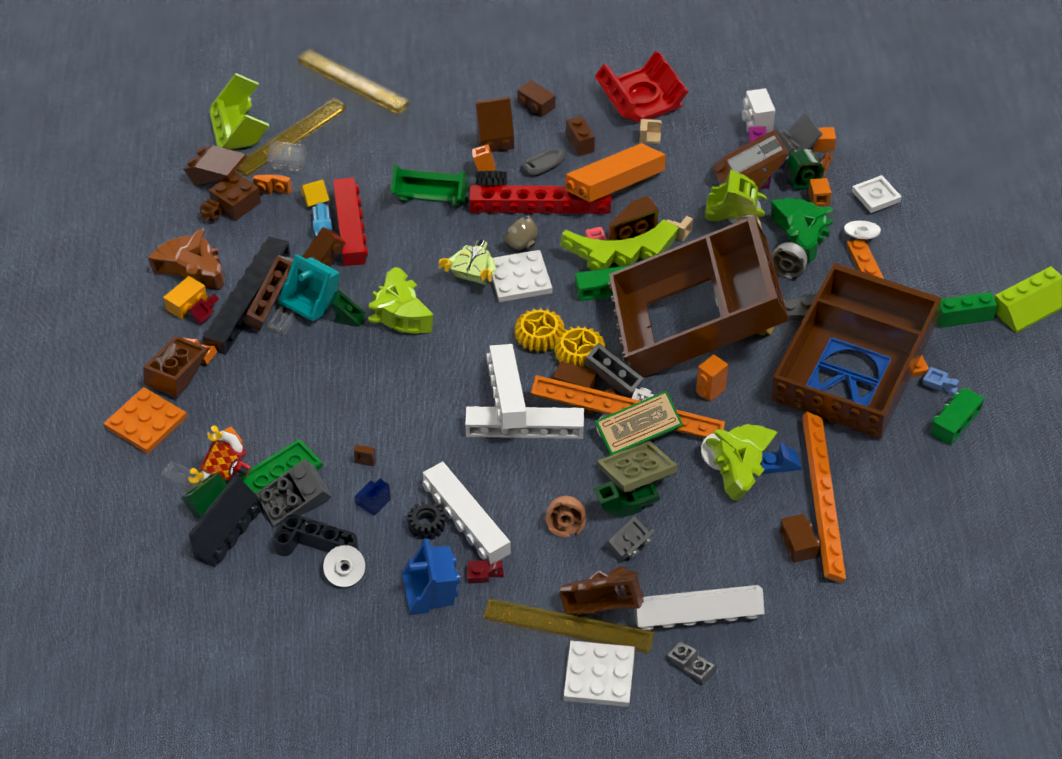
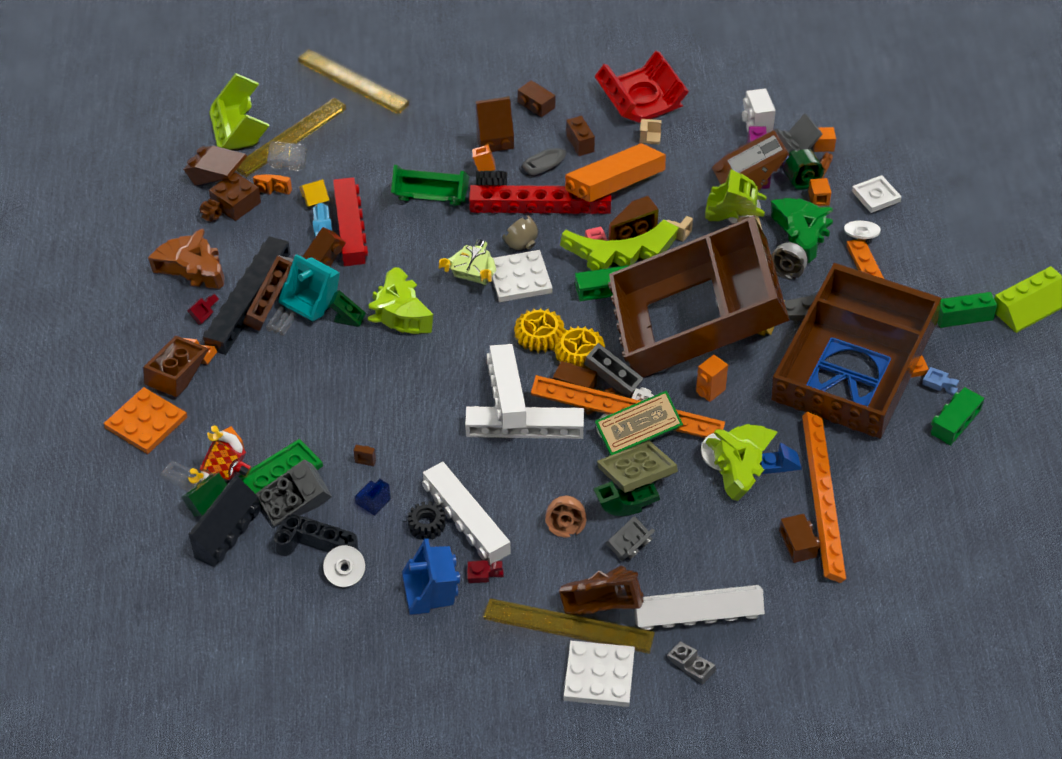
light orange brick [163,276,207,319] -> none

